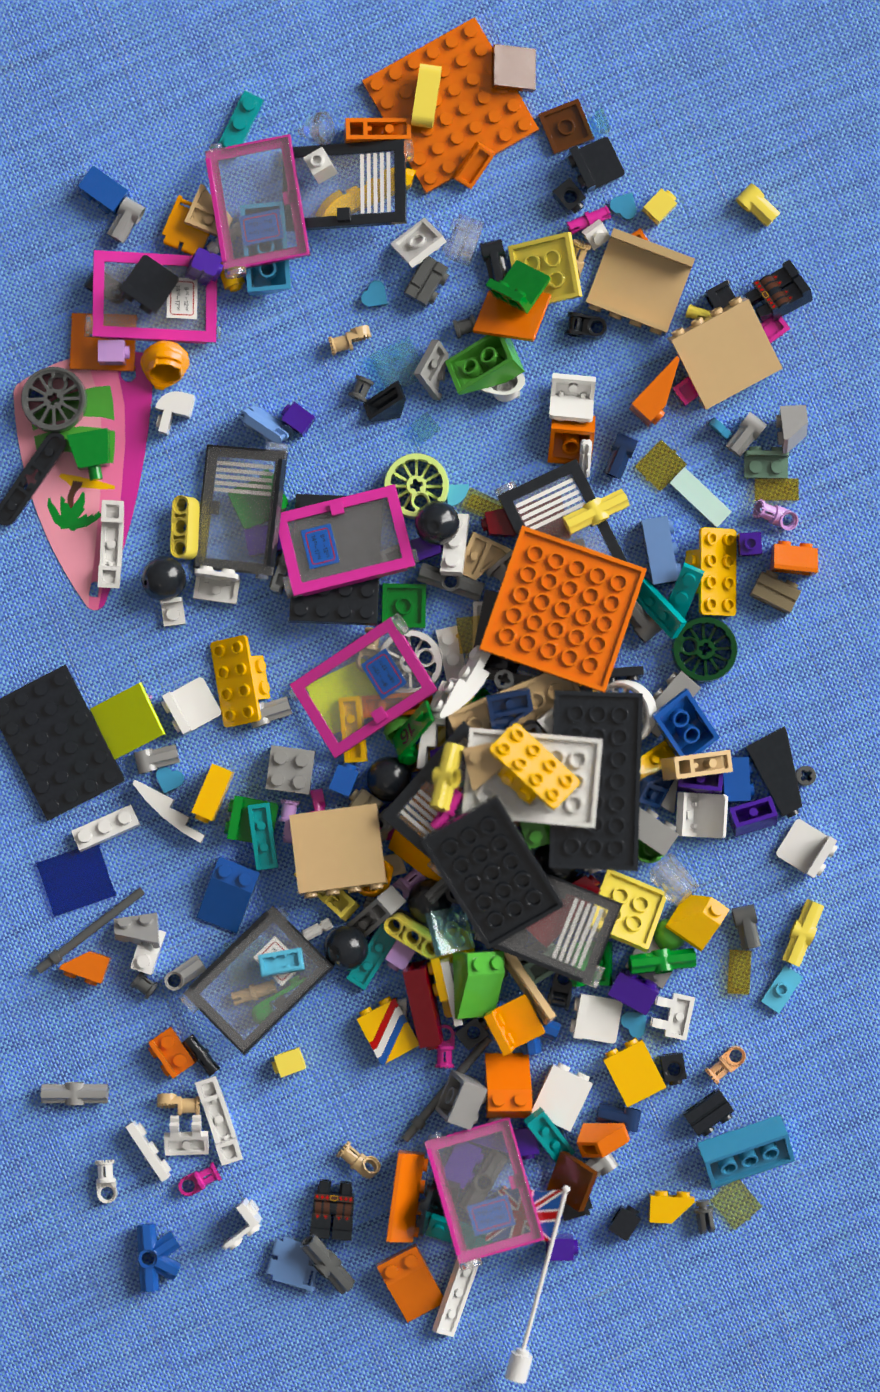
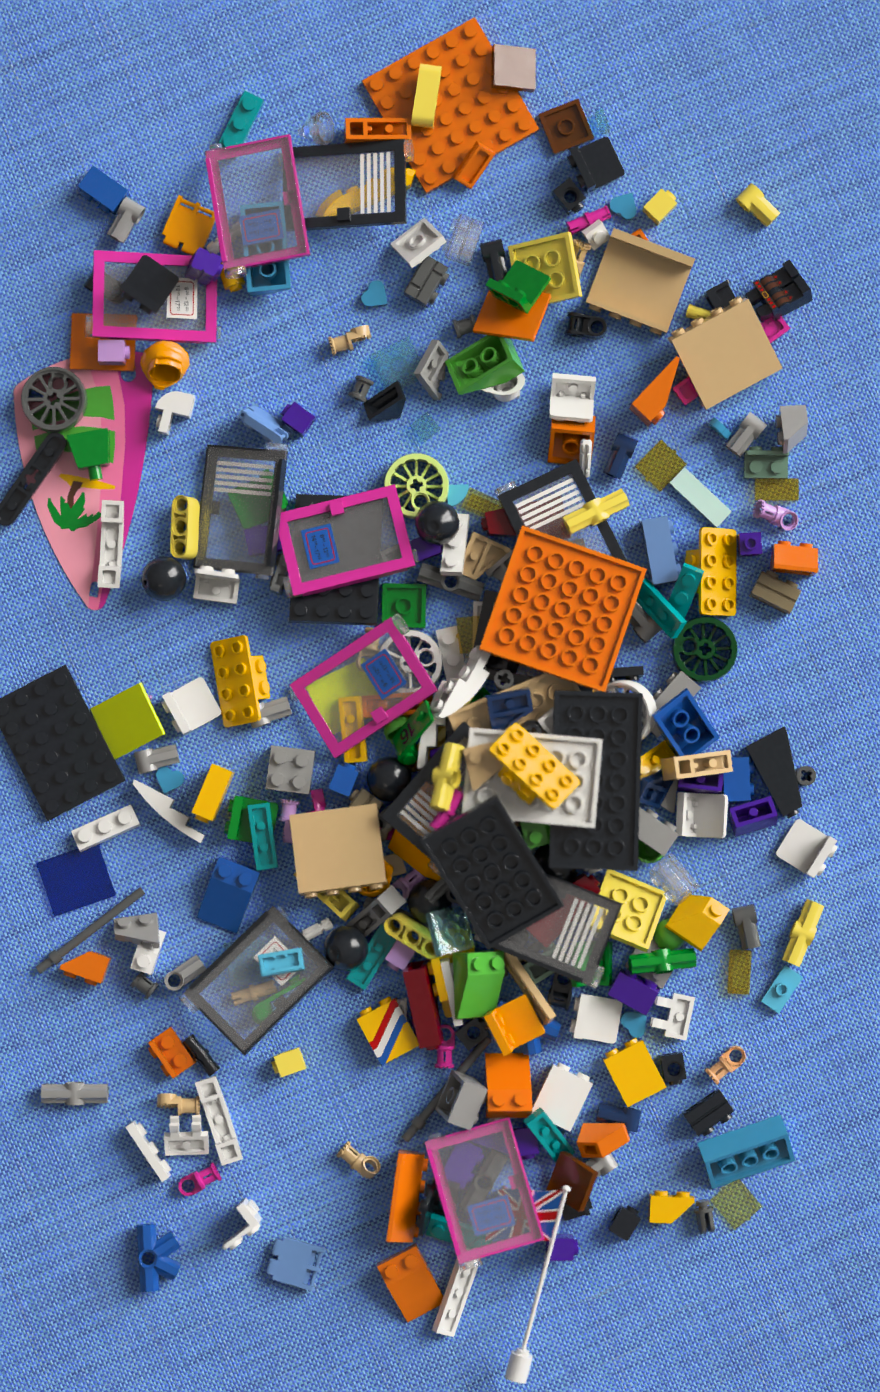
white connector [95,1160,118,1203] -> none
white bracket [160,597,186,627] -> none
tan wing [184,184,233,237] -> none
dark grey piece [300,1234,355,1294] -> none
white brick [303,147,338,184] -> none
black hips [309,1179,355,1241] -> none

